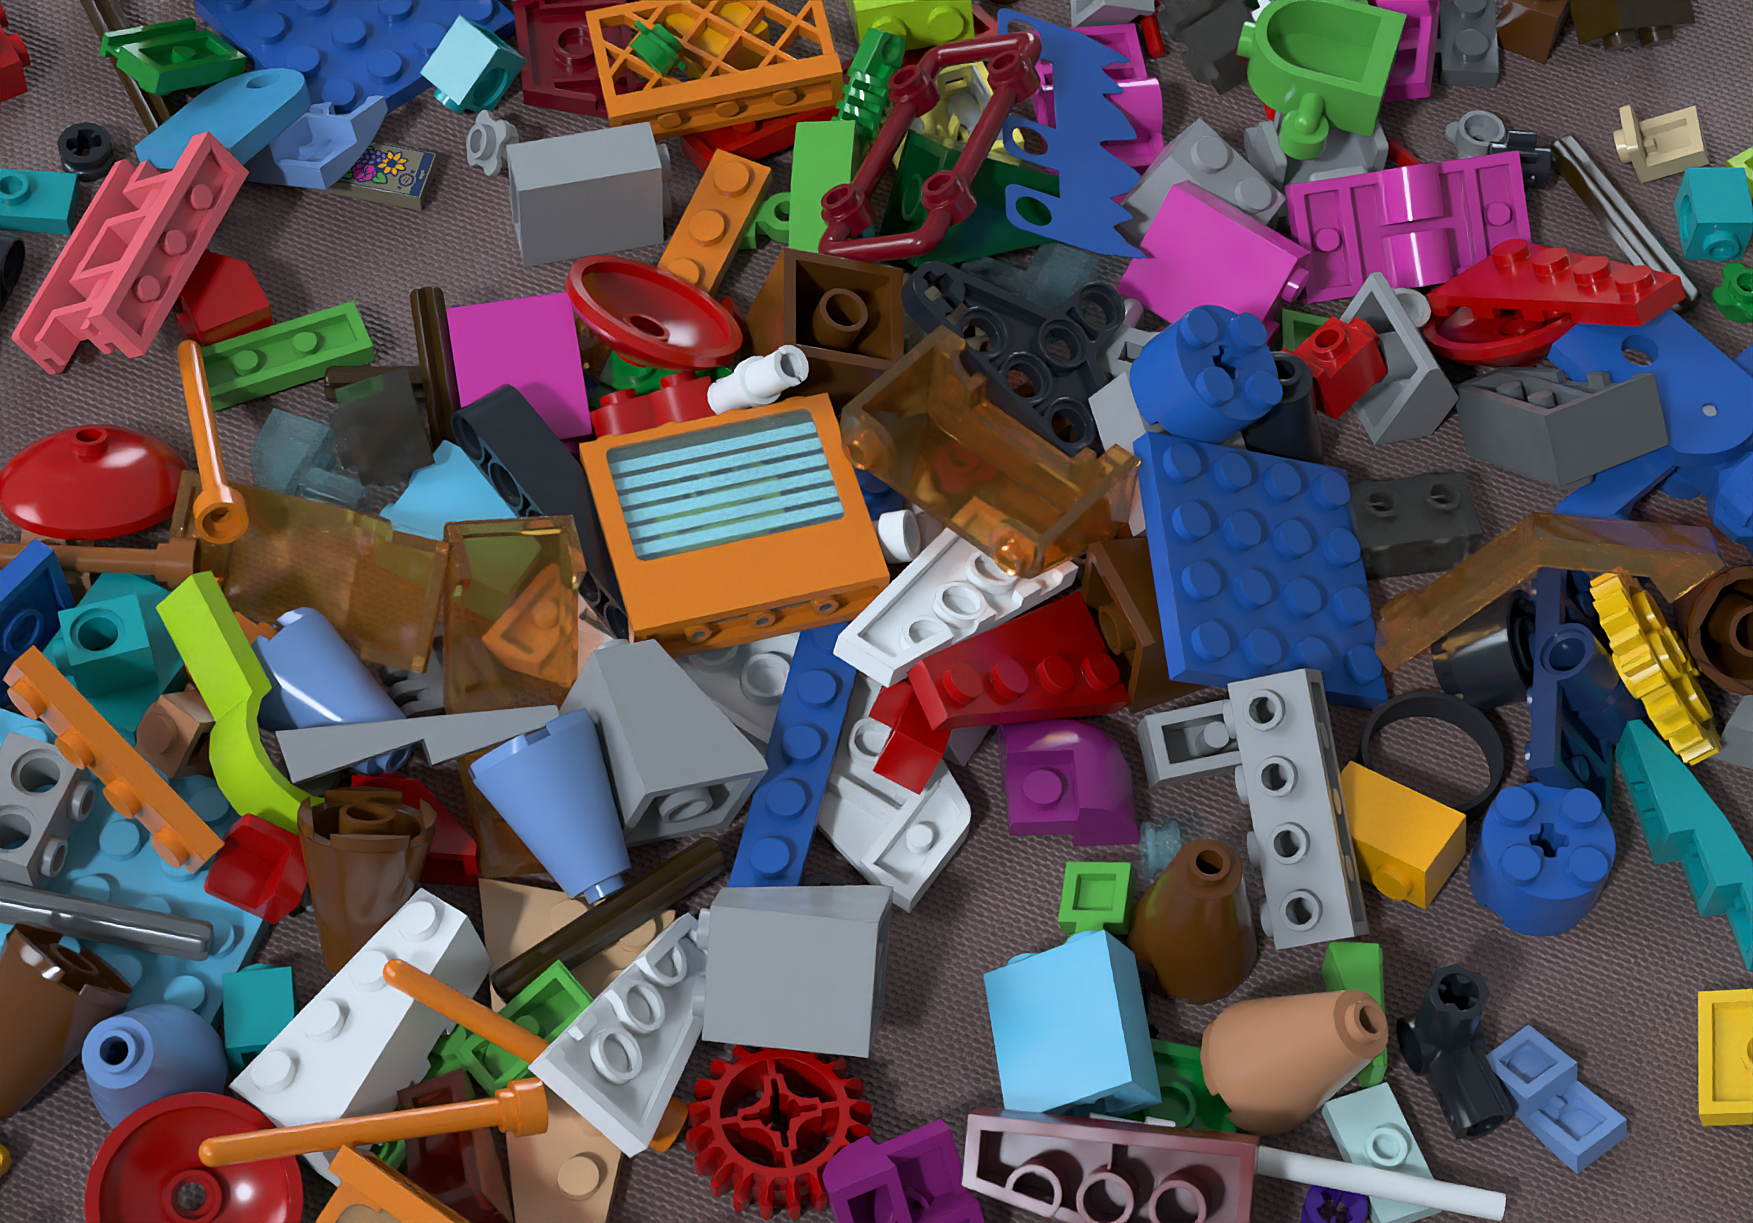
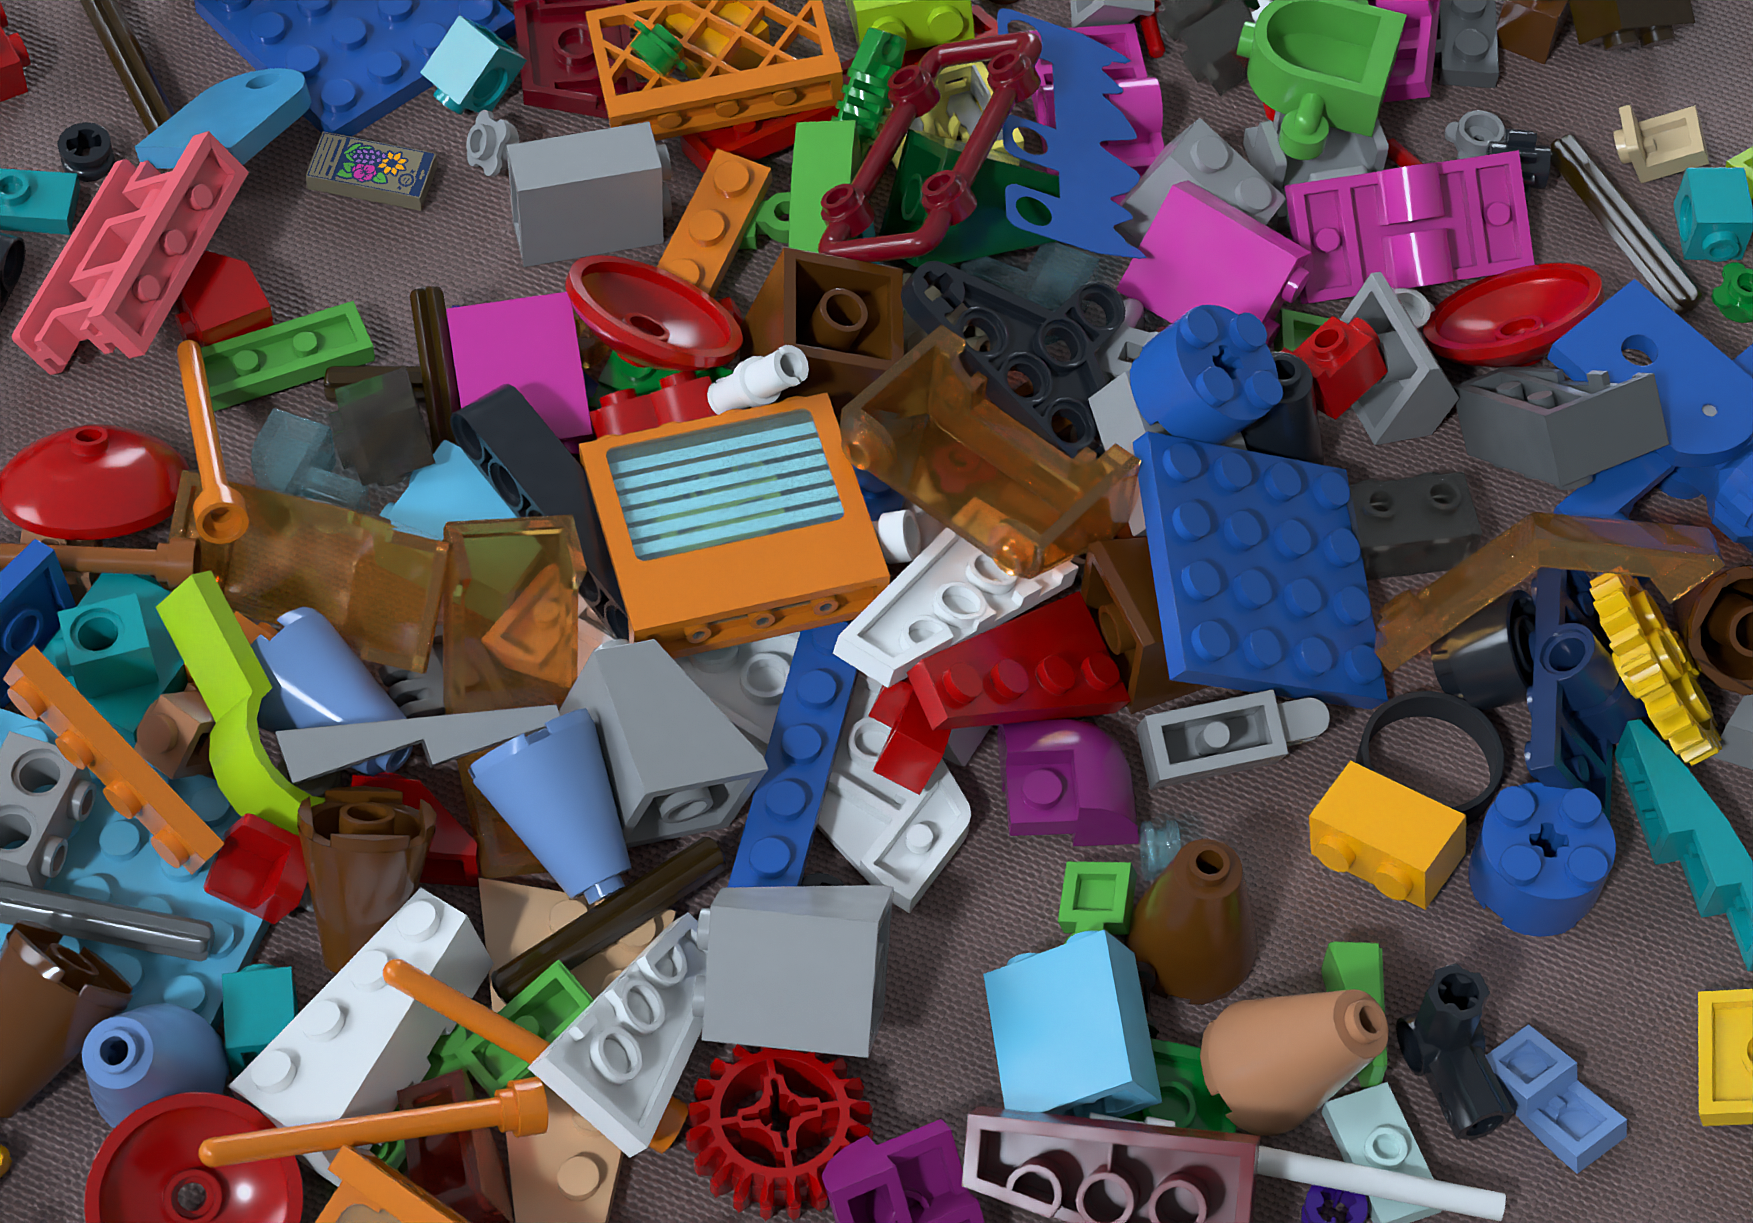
green plate [99,18,247,95] -> none
medium blue slope [243,95,388,190] -> none
light grey brick [1223,668,1370,950] -> none
red wing [1426,239,1686,327] -> none

